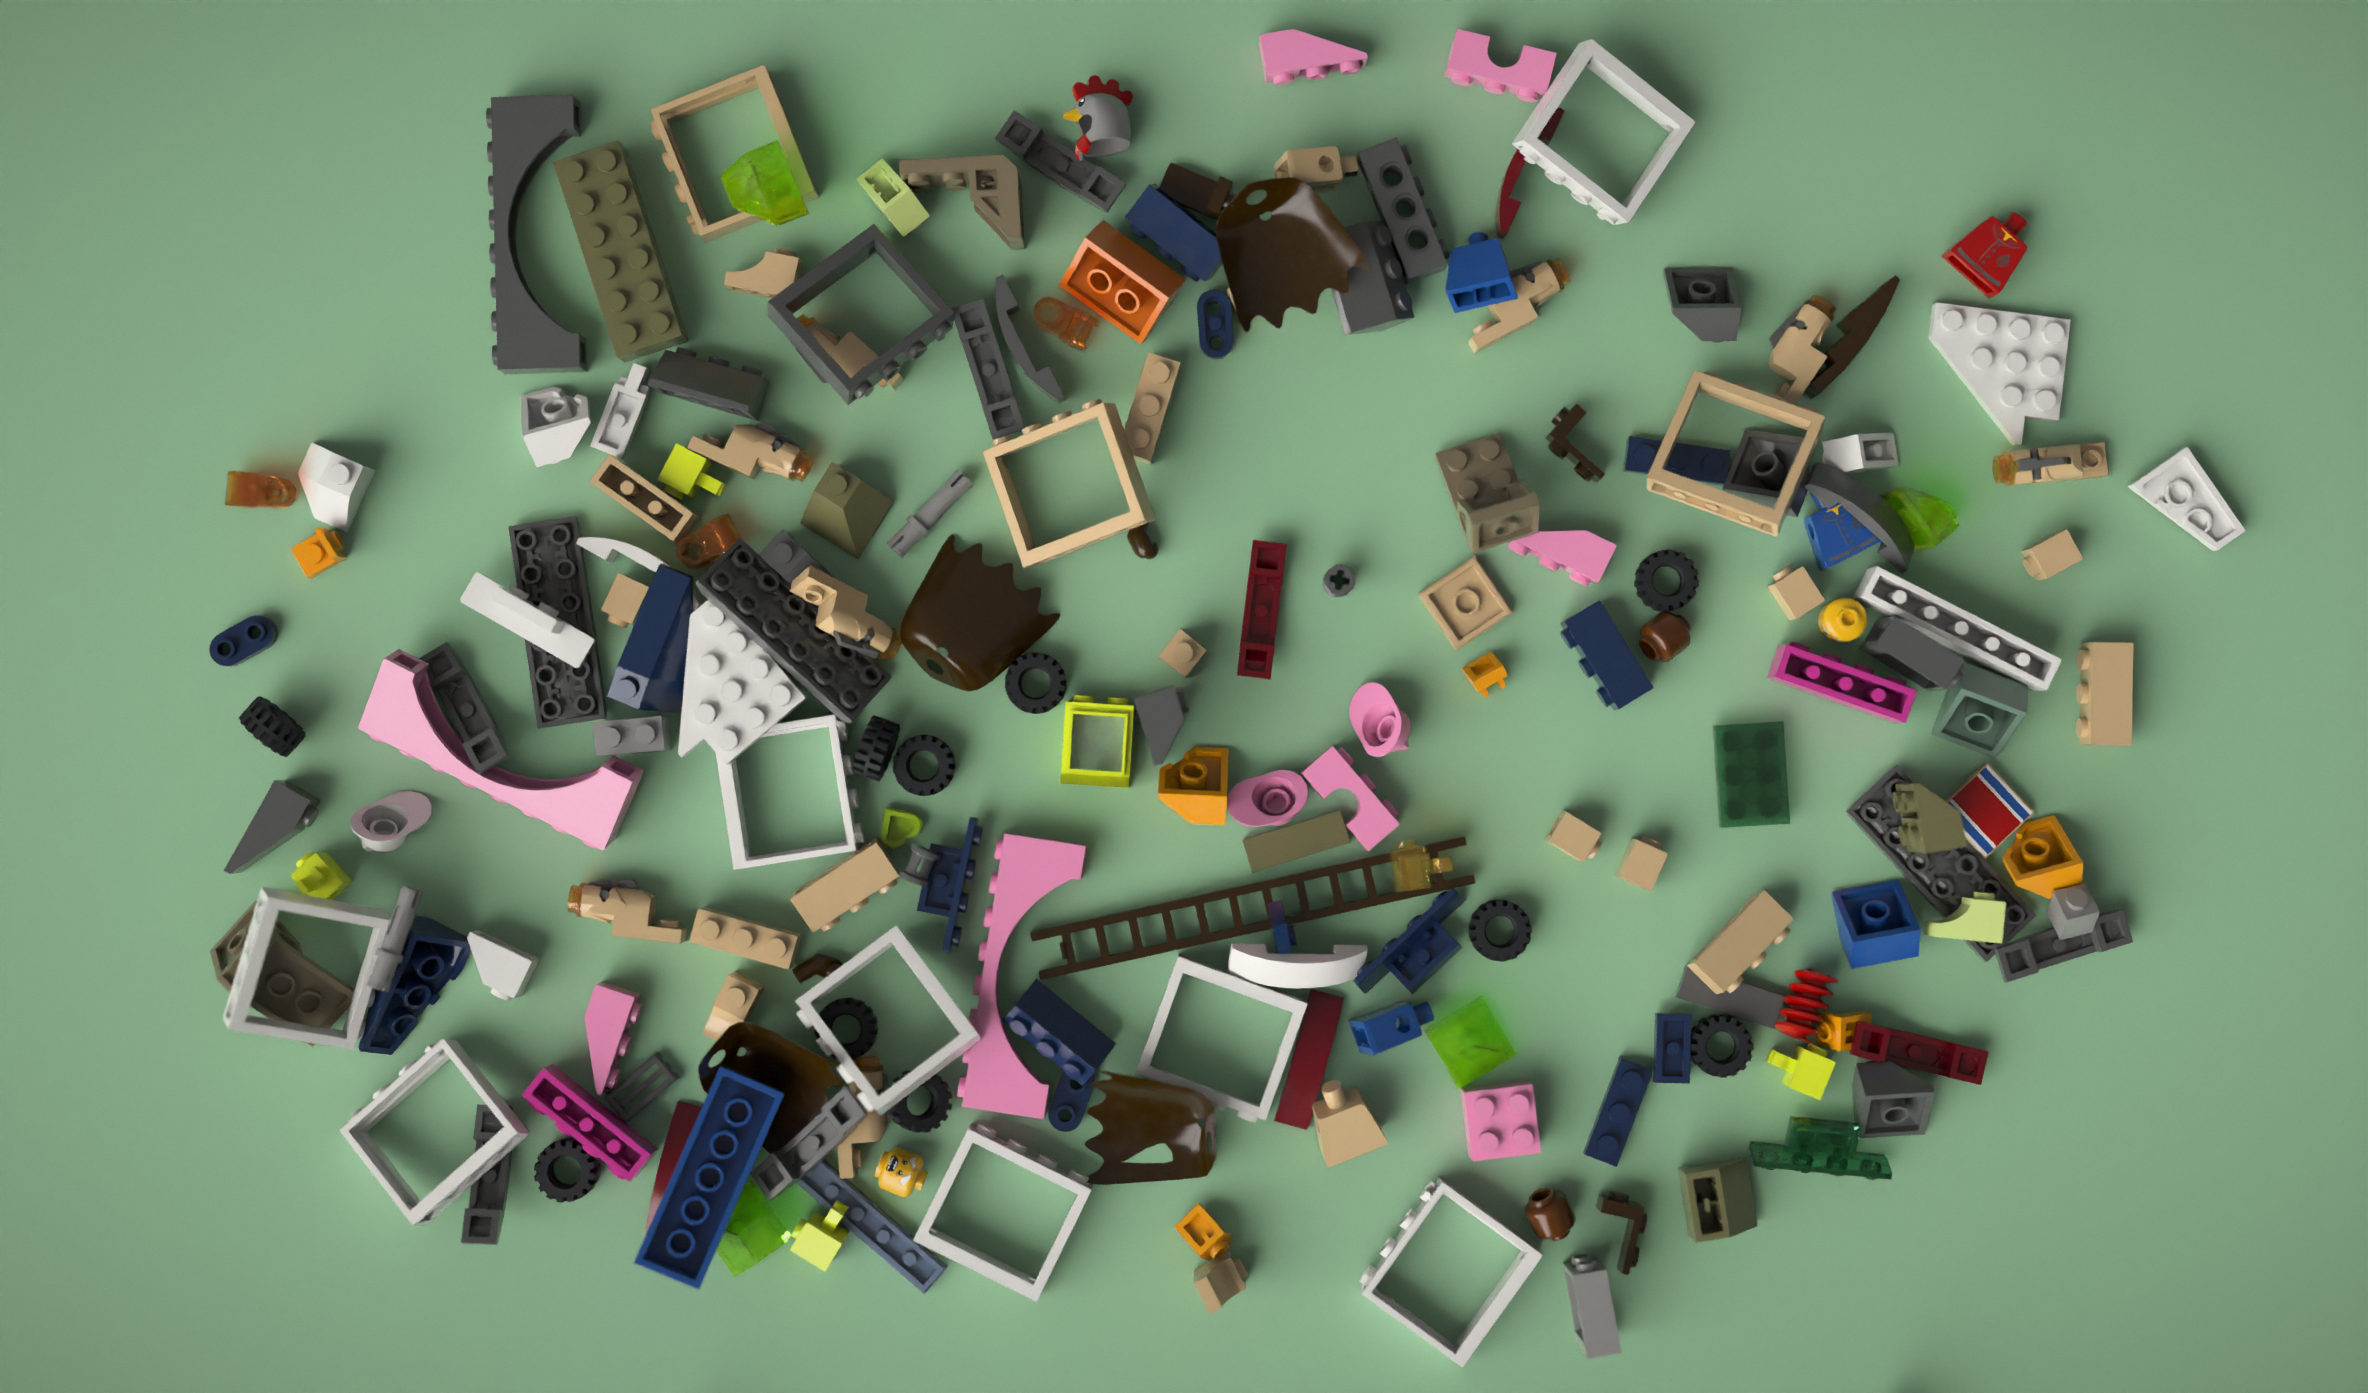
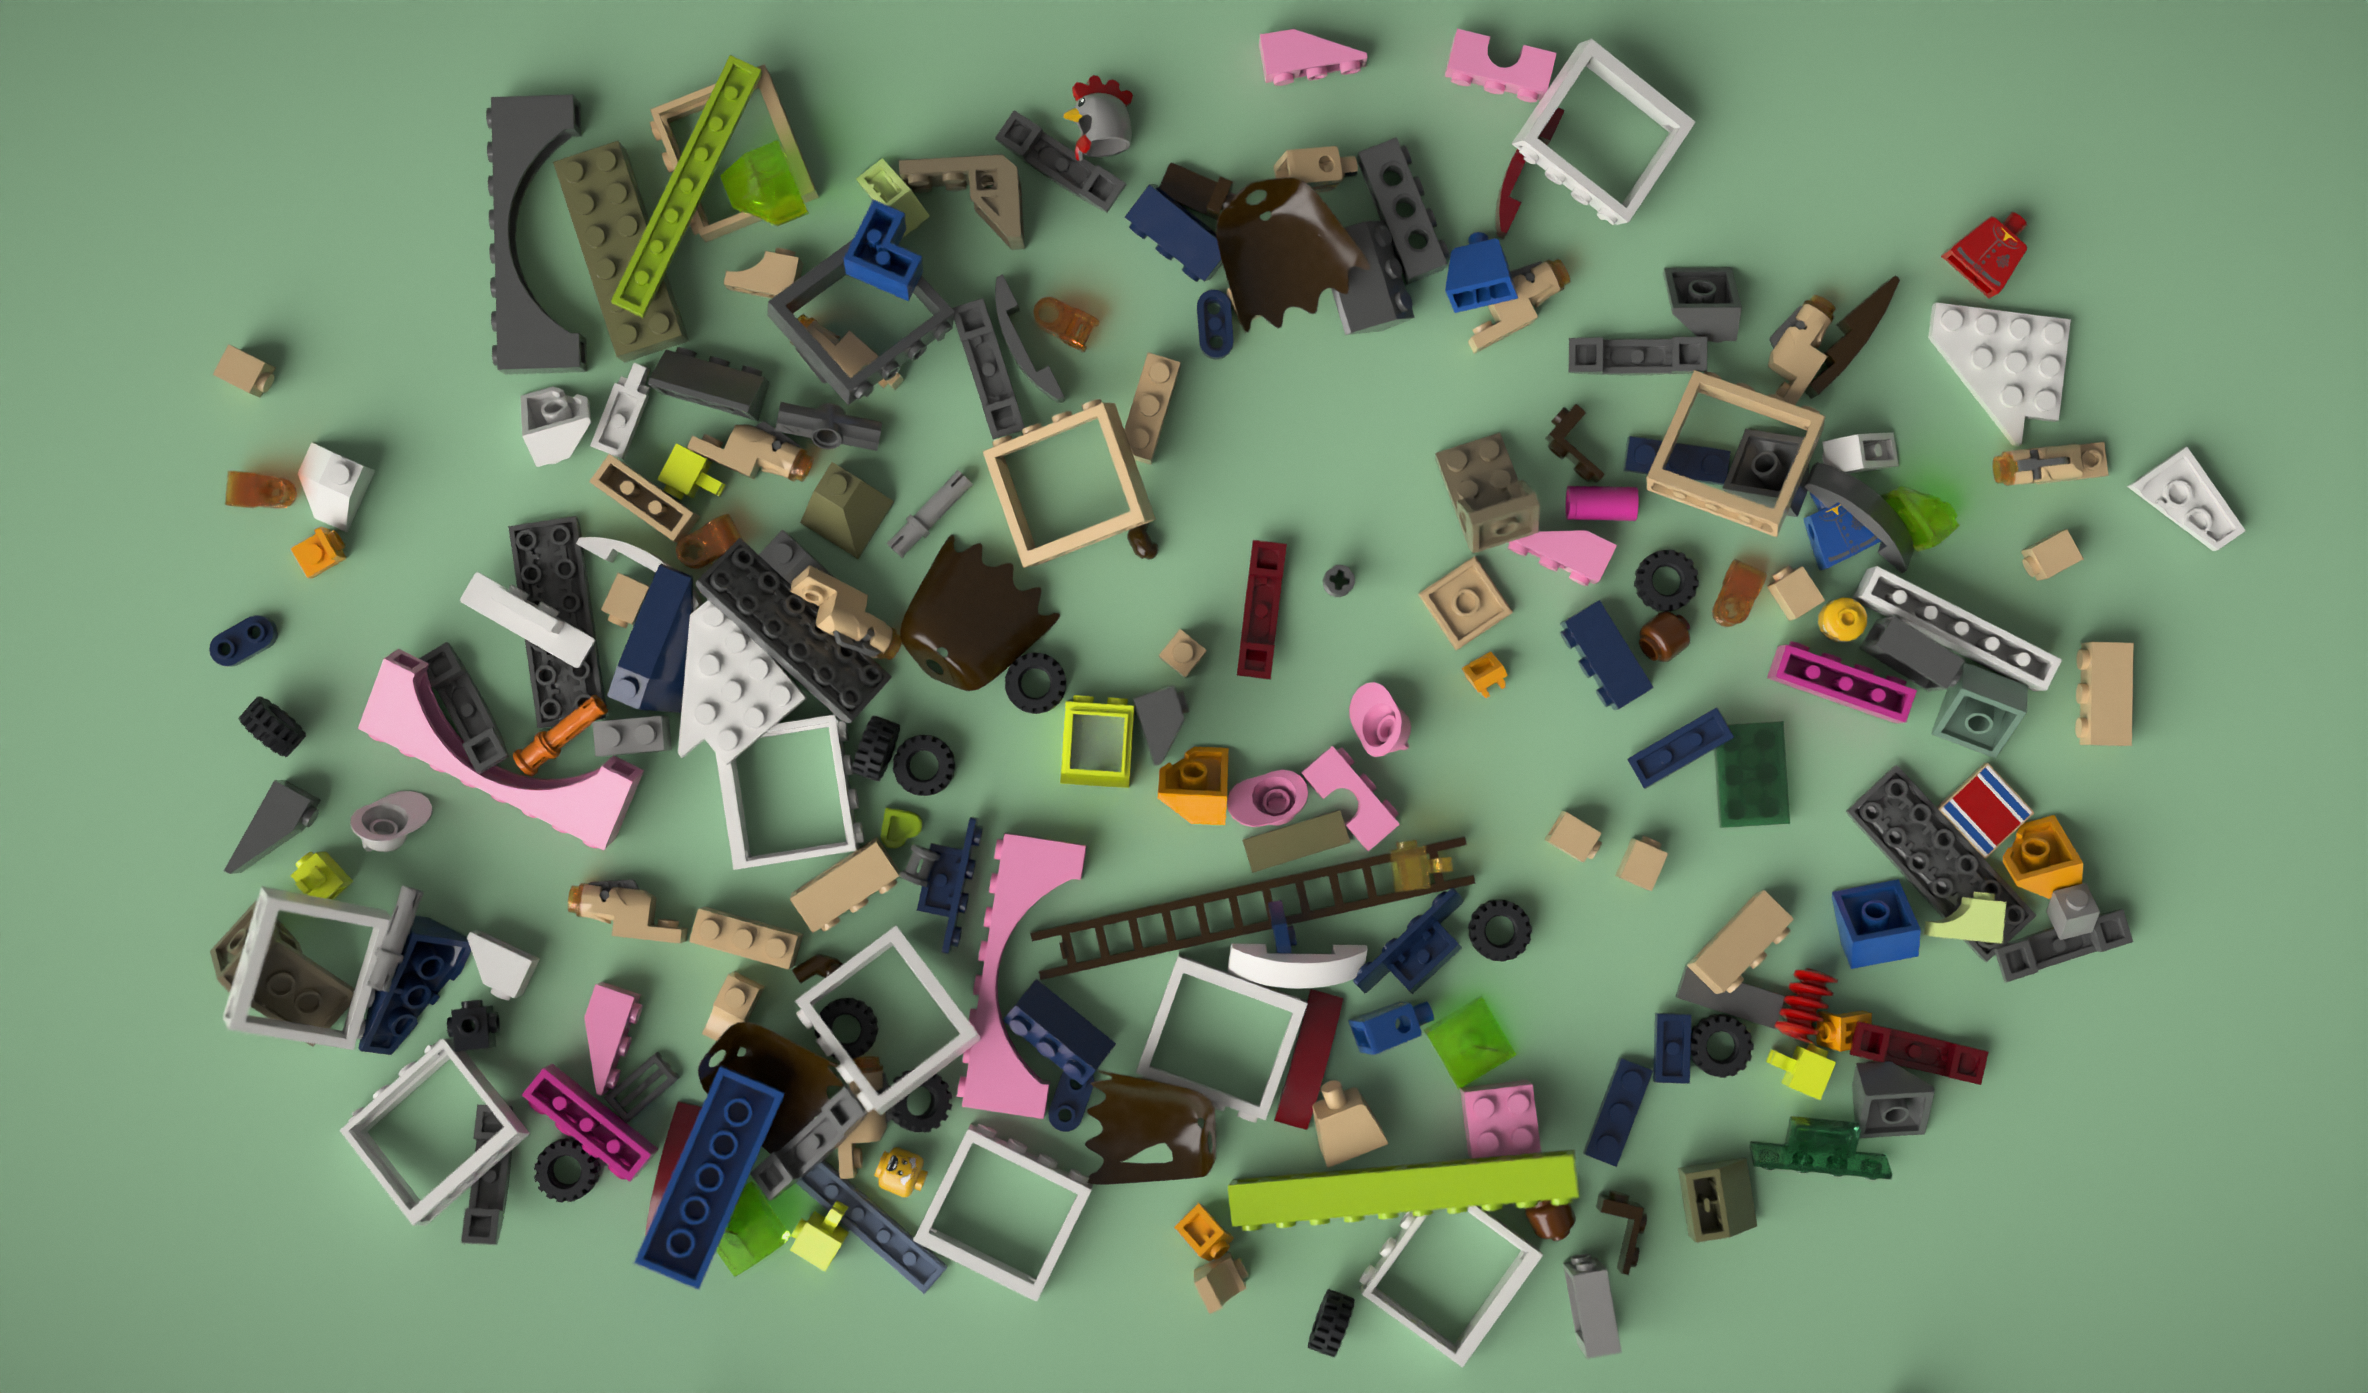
orange slope [1059,220,1186,344] -> none
olive slope [1893,783,1967,854] -> none
none -> tan brick [213,344,276,398]
none -> black brick [447,1000,500,1052]
none -> orange pin [513,695,608,776]
none -> lime plate [611,55,762,318]
none -> dark grey piece [775,402,882,451]
none -> blue brick [843,199,923,301]
none -> lime brick [1227,1149,1580,1231]
none -> black tyre [1308,1289,1355,1357]
none -> dark pink pin [1565,486,1639,521]
none -> dark grey slope [1569,337,1707,375]
none -> dark blue plate [1627,707,1736,789]
none -> clear orange piece [1712,559,1767,627]

